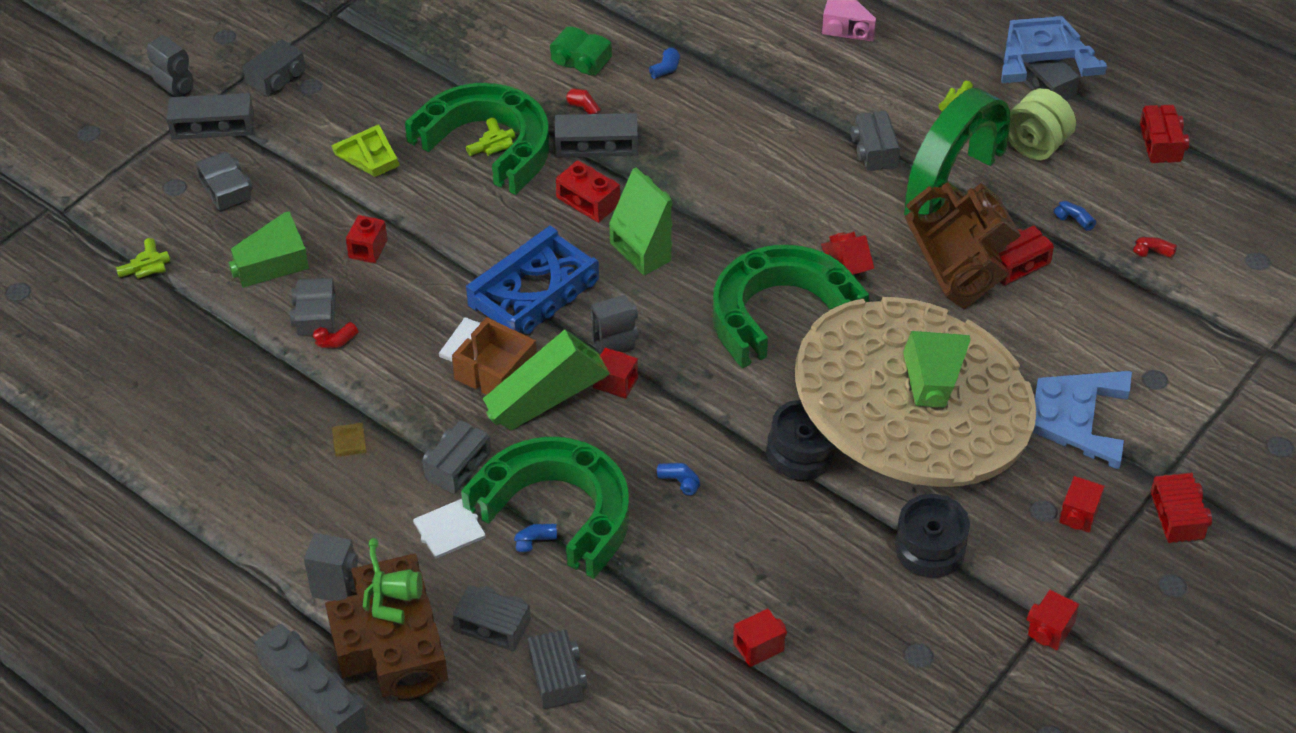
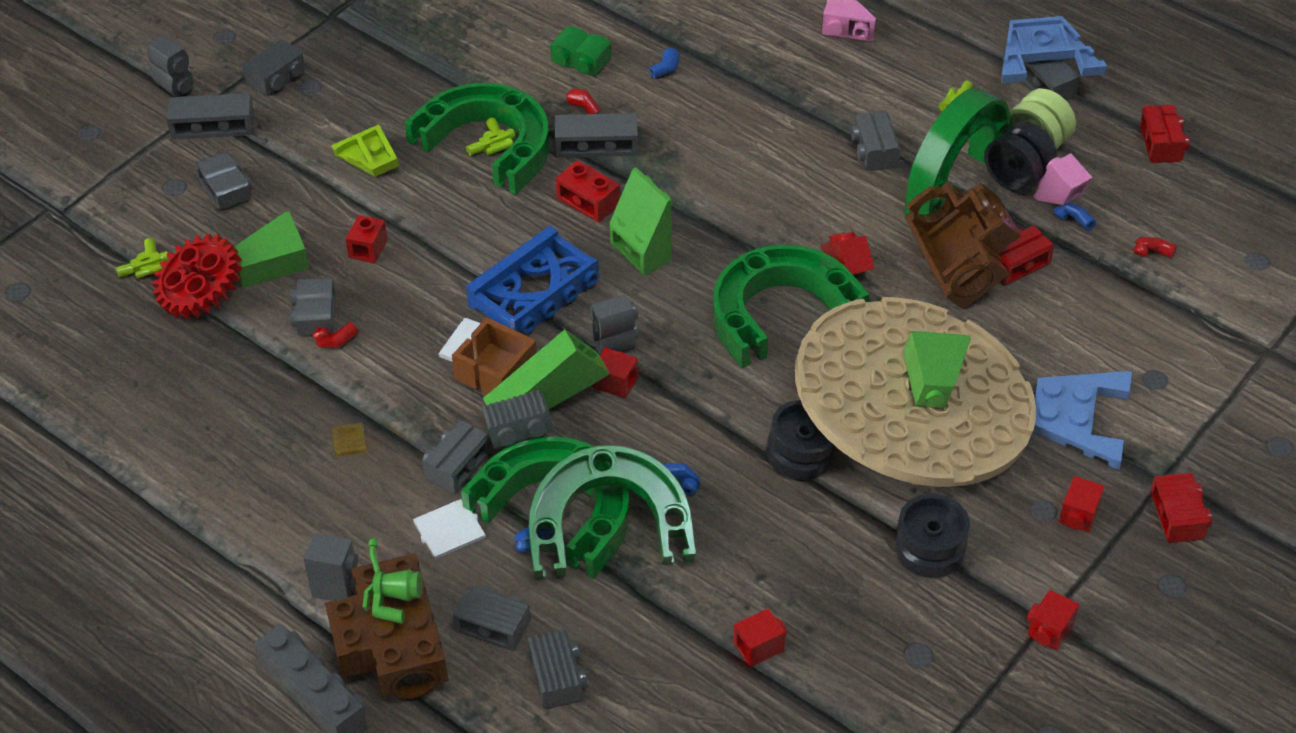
none -> red gear [152,233,243,319]
none -> dark grey brick [482,389,554,449]
none -> green piece [529,445,696,579]
none -> black wheel [984,121,1057,193]
none -> bright pink slope [1033,153,1093,205]

